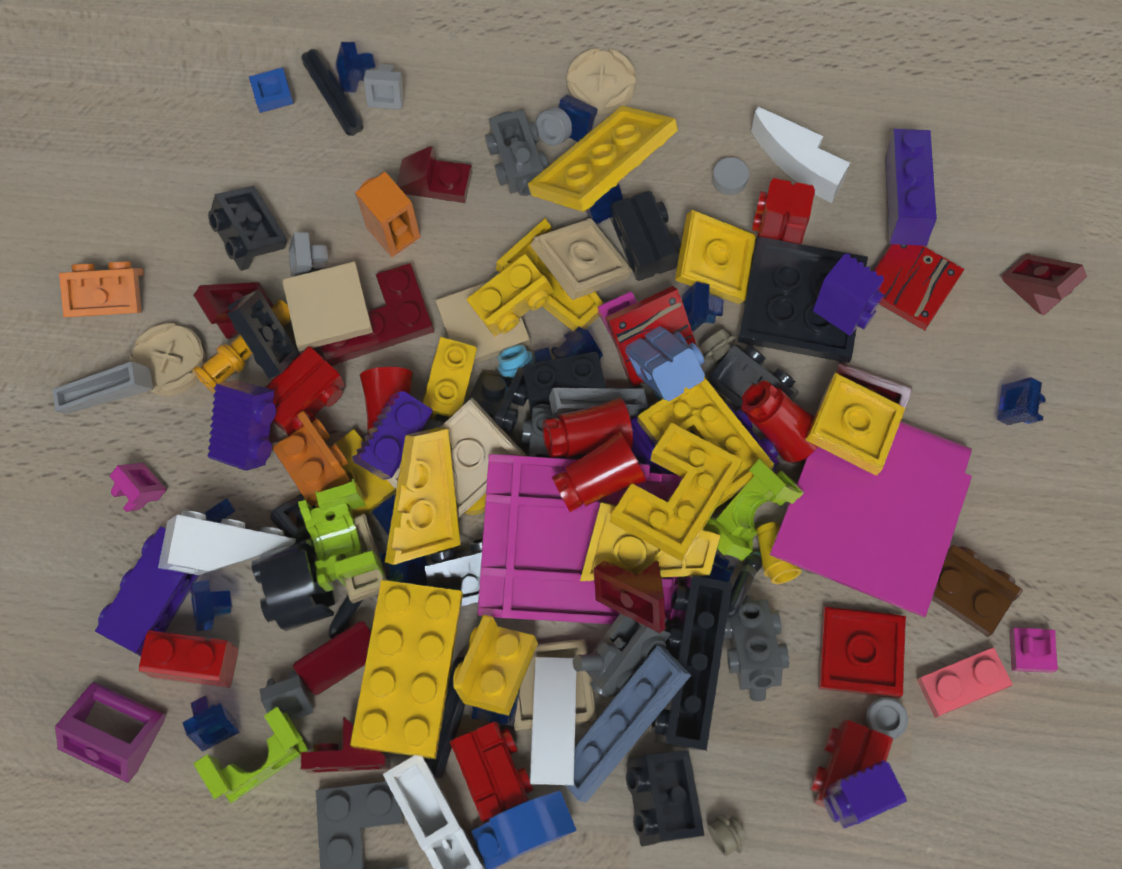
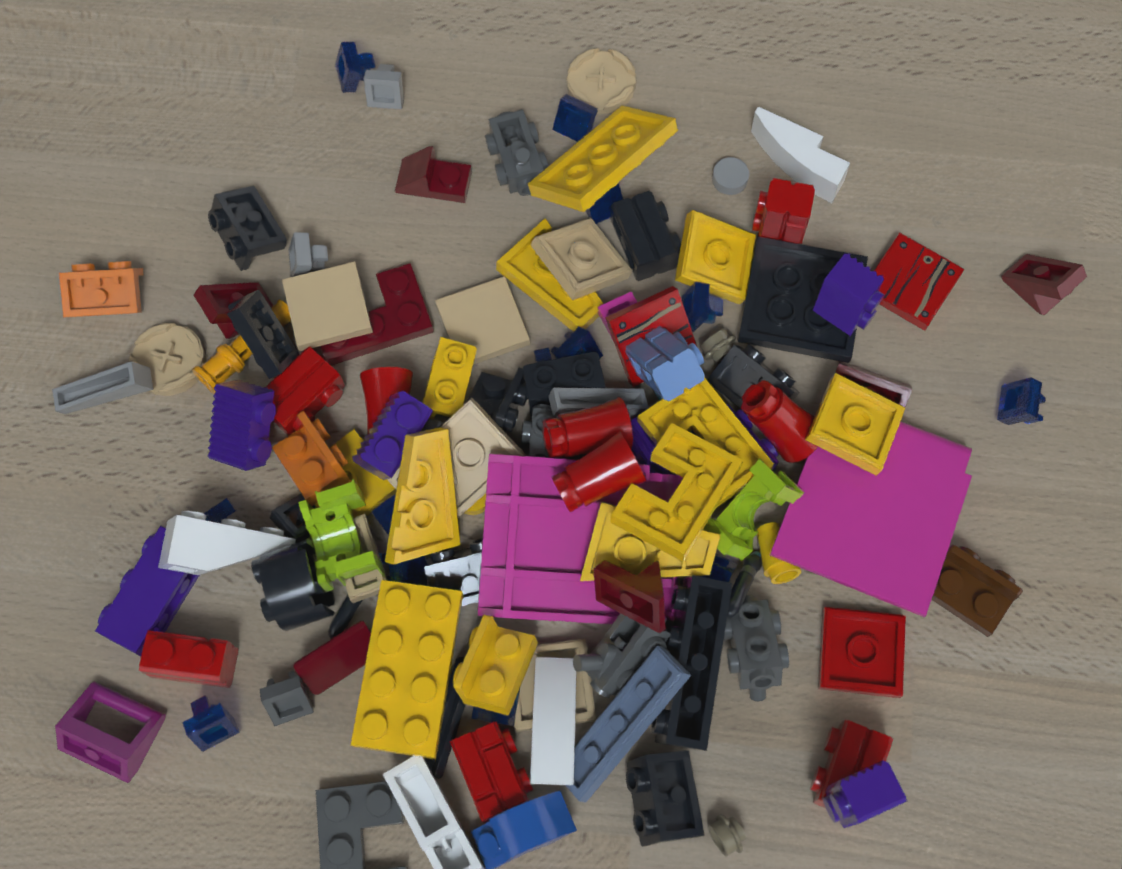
dark pink tile [109,463,167,512] -> none
clear blue tile [190,580,233,632] -> none
lime piece [193,706,309,803] -> none
blue plate [249,67,294,113] -> none
black axle [301,49,363,136] -> none
dark red slope [301,716,391,774] -> none
orange brick [355,172,421,258] -> none
yellow bracket [466,254,554,337] -> none
medium azure plate [497,345,535,378] -> none
light grey tile [535,107,572,146] -> none
light grey tile [864,698,908,740] -> none
dark purple brick [885,129,937,246] -> none
coral plate [917,647,1013,718] -> none
dark pink tile [1010,628,1058,673] -> none

